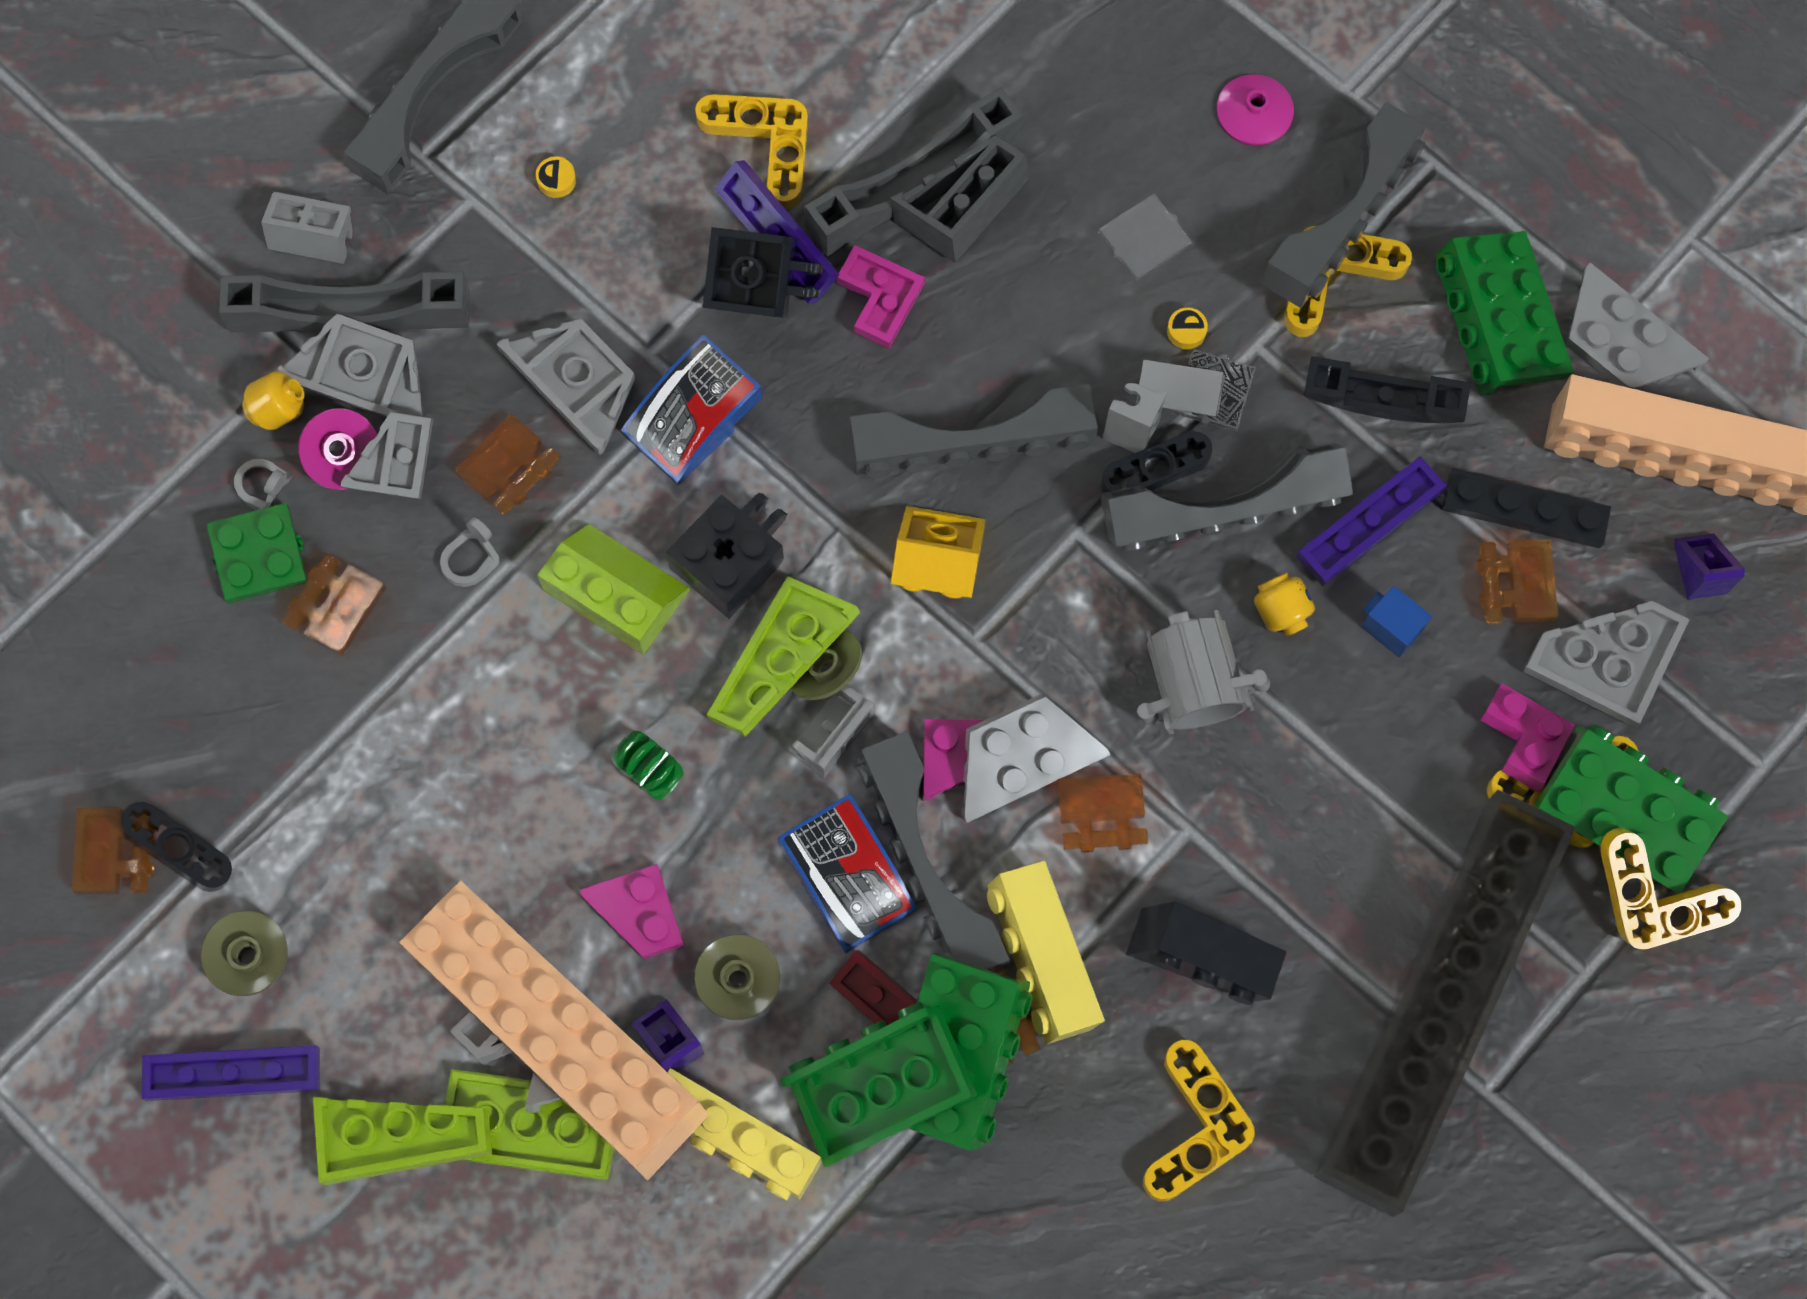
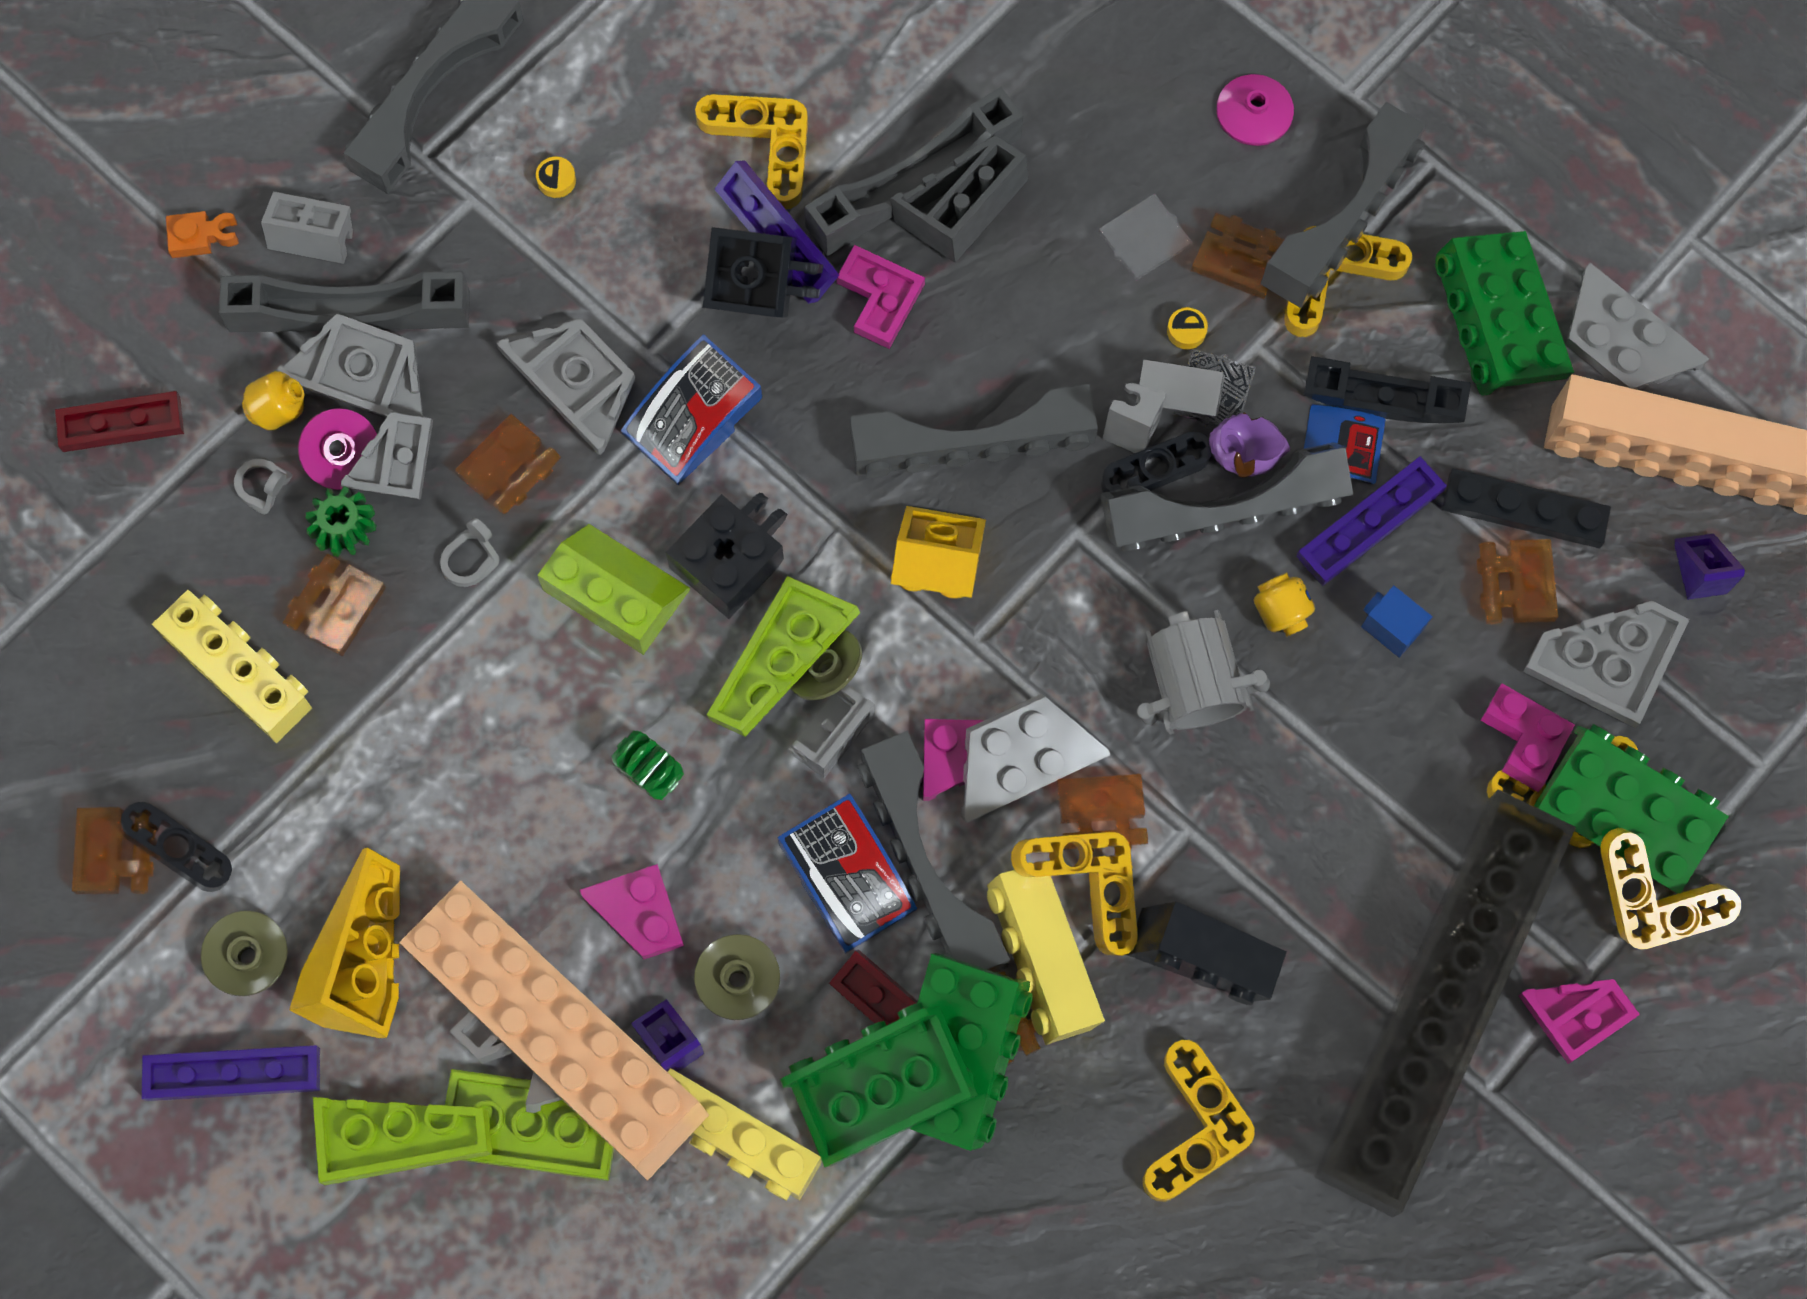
green plate [206,503,308,604] -> none
none -> dark red plate [55,391,184,452]
none -> light yellow brick [152,590,312,744]
none -> orange plate [166,211,239,258]
none -> yellow wedge [289,847,400,1038]
none -> green gear [305,486,377,557]
none -> yellow beam [1011,832,1138,956]
none -> clear orange plate [1191,213,1285,300]
none -> medium lavender hair [1209,412,1290,477]
none -> sticker [1304,404,1386,484]
none -> dark pink wing [1518,979,1640,1064]

